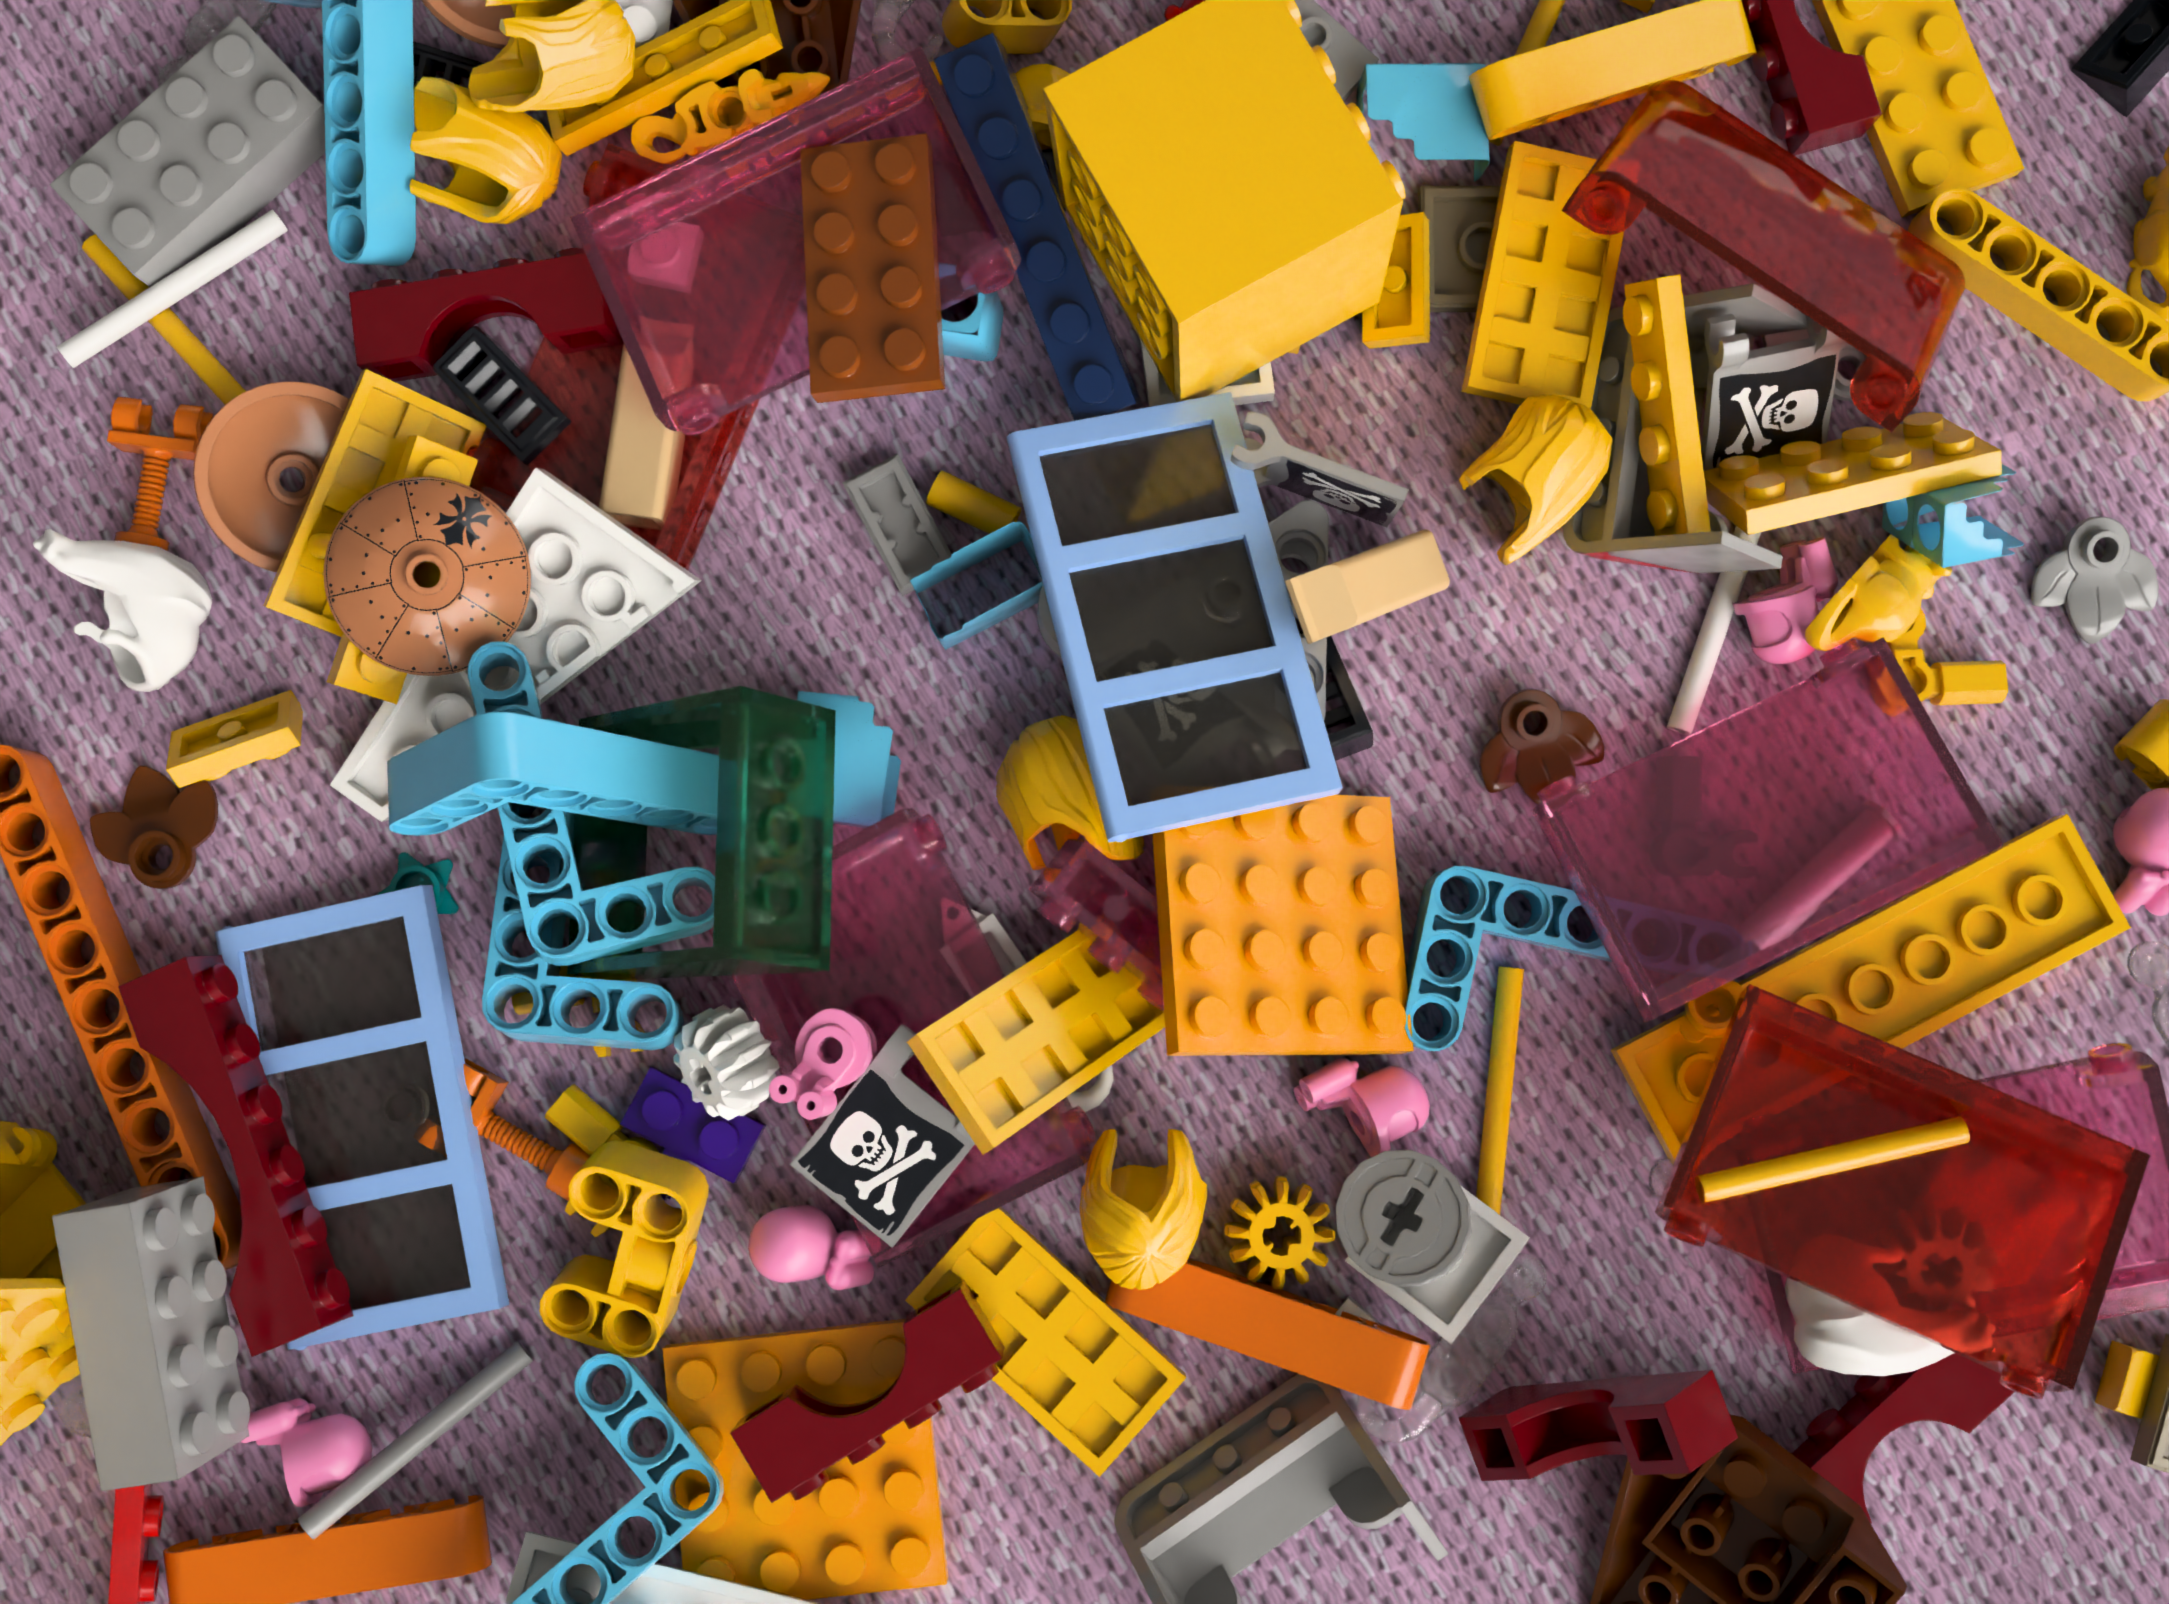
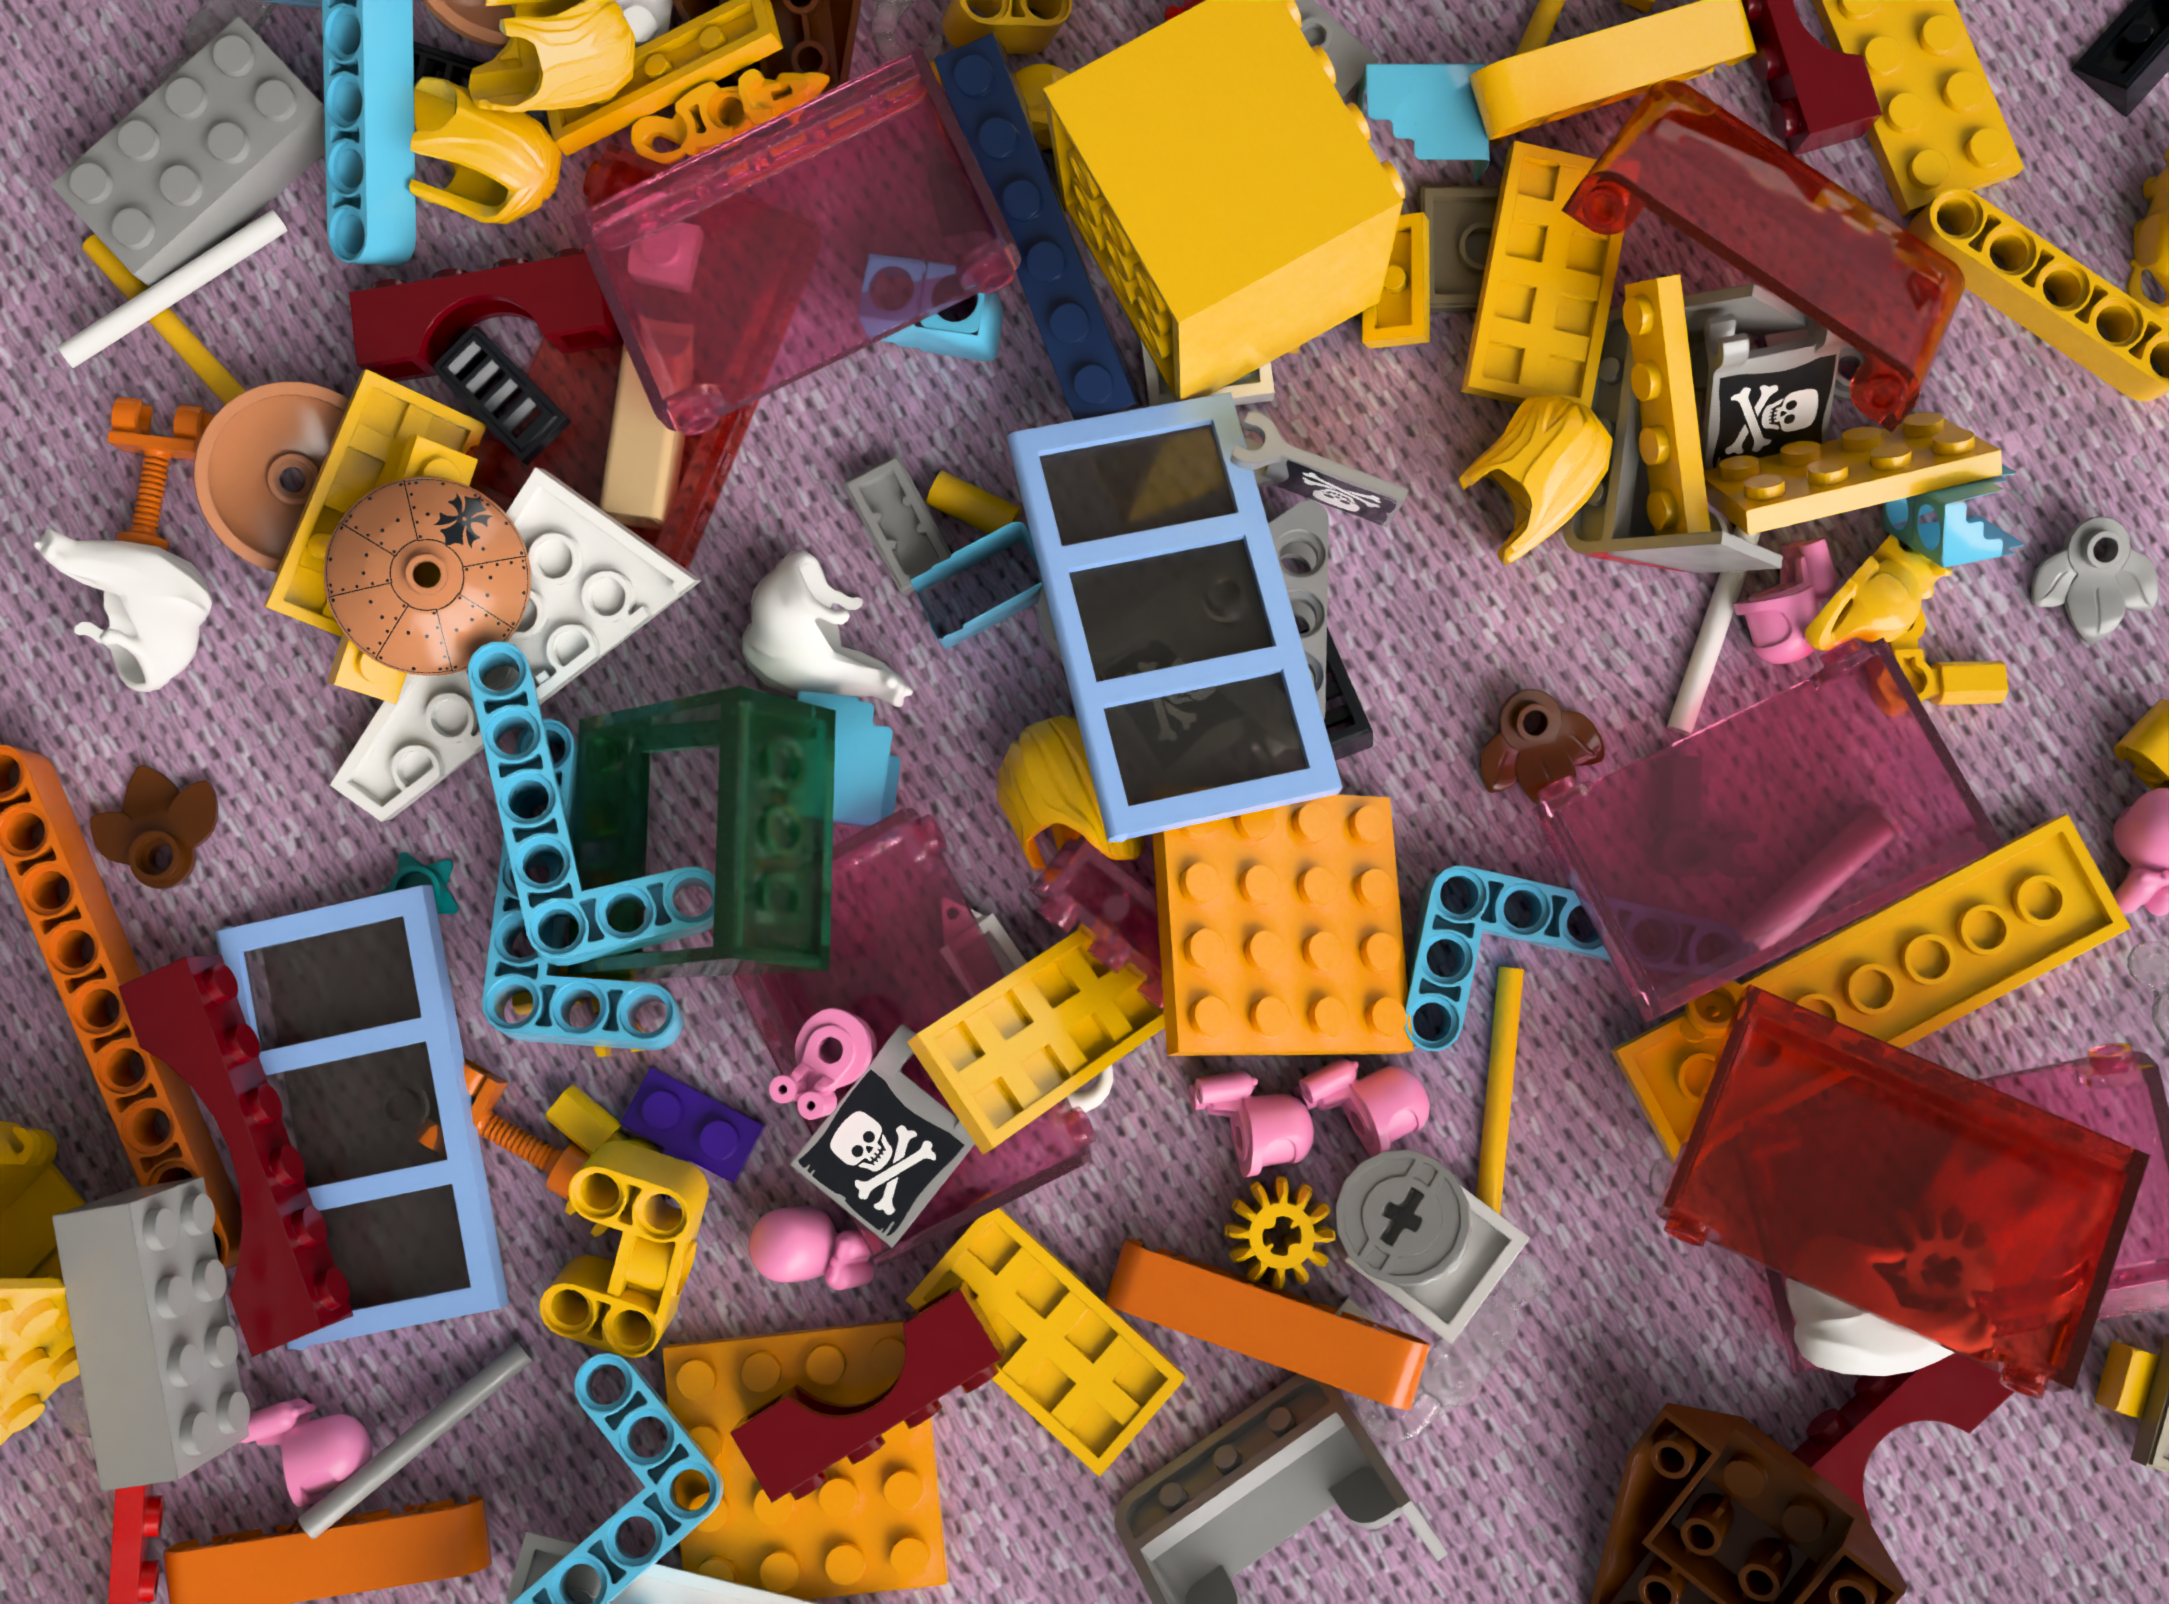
yellow plate [166,690,303,788] -> none
medium azure beam [387,712,747,836] -> none
white gear [673,1004,780,1121] -> none
dark orange plate [800,133,945,403] -> none
yellow hair [1079,1129,1207,1290] -> none
tan piece [1285,529,1450,644] -> none
dark red arch [1458,1370,1738,1481] -> none
yellow piece [1695,1116,1970,1203] -> none
none -> white piece [742,550,913,707]
none -> bright pink piece [1189,1070,1314,1178]

